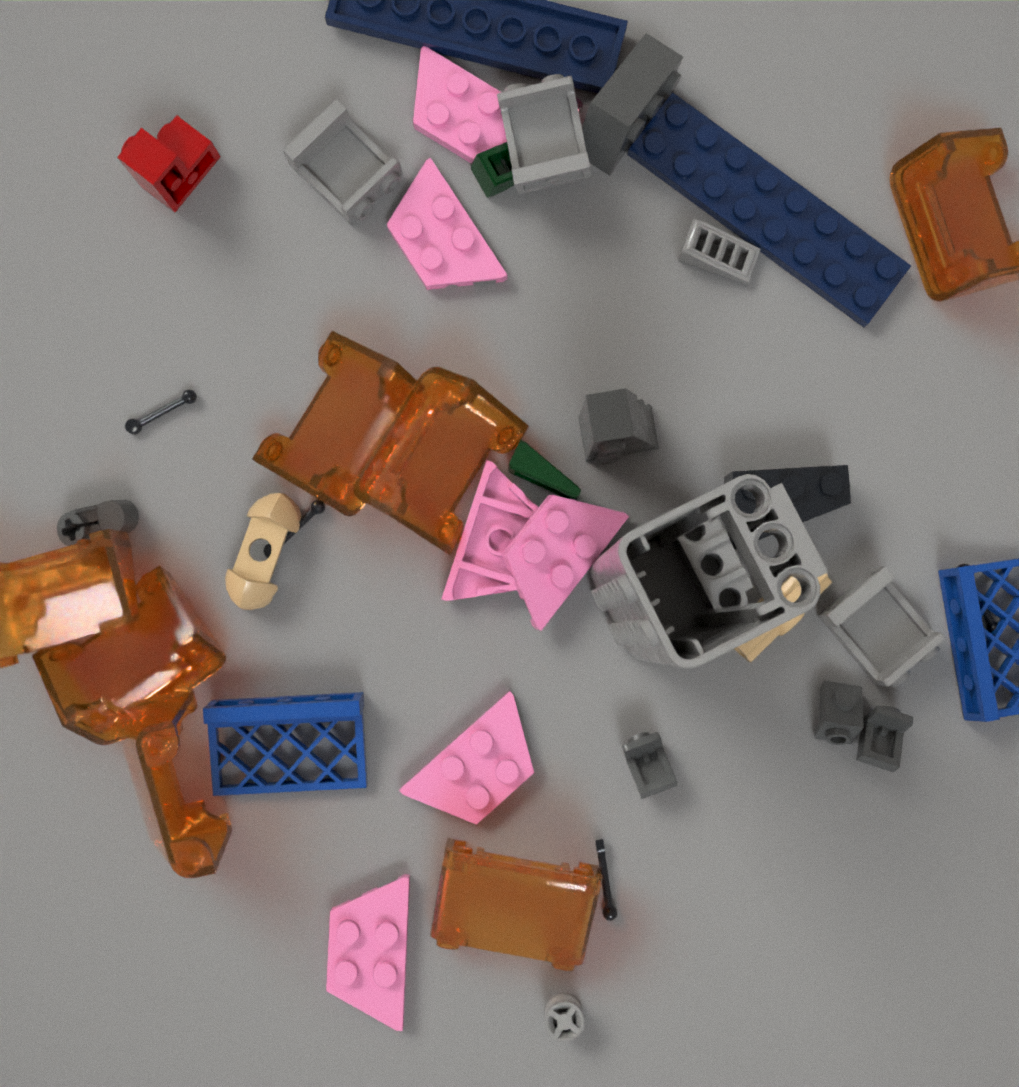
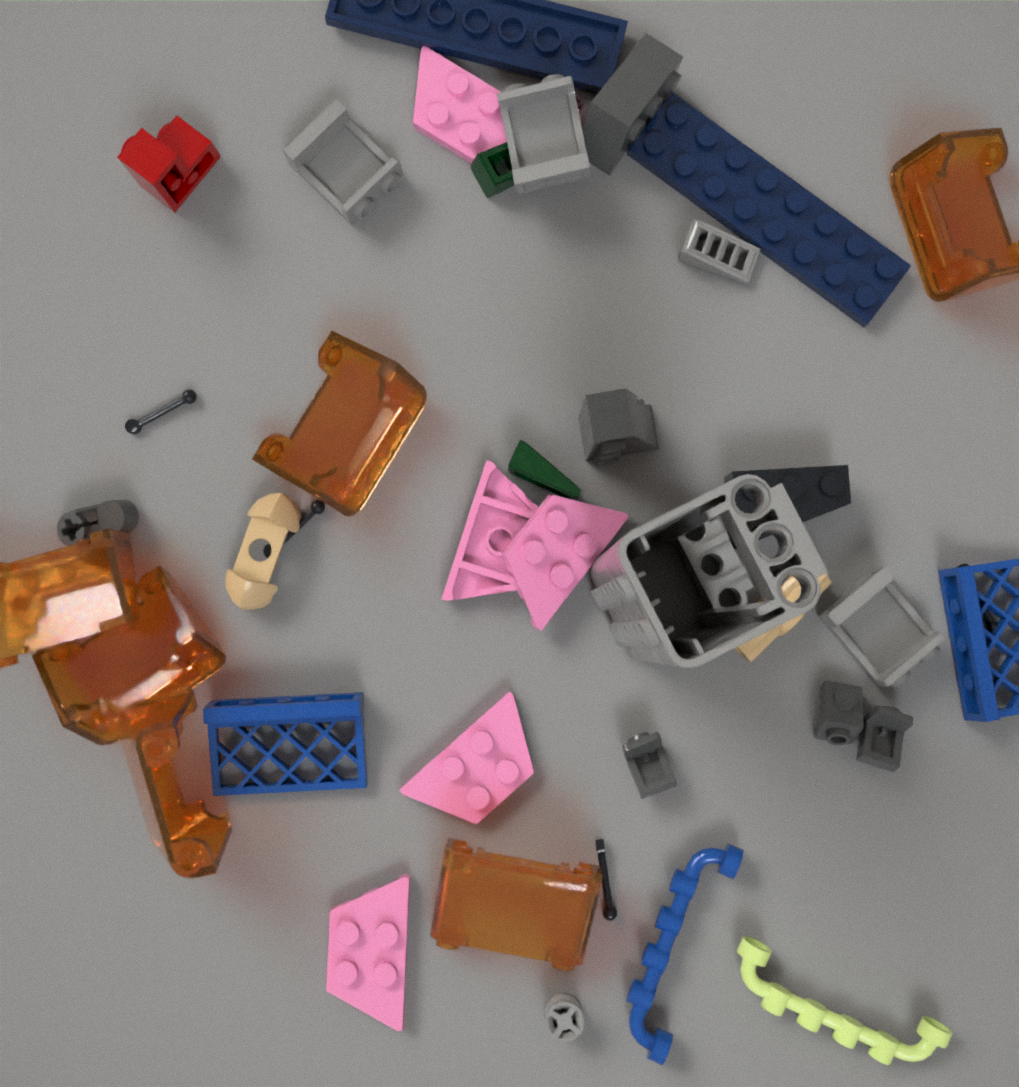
clear orange windscreen [353,367,529,555] -> none
bright pink wing [386,158,507,290] -> none
none -> blue bar [626,843,744,1065]
none -> yellowish green bar [737,936,953,1065]

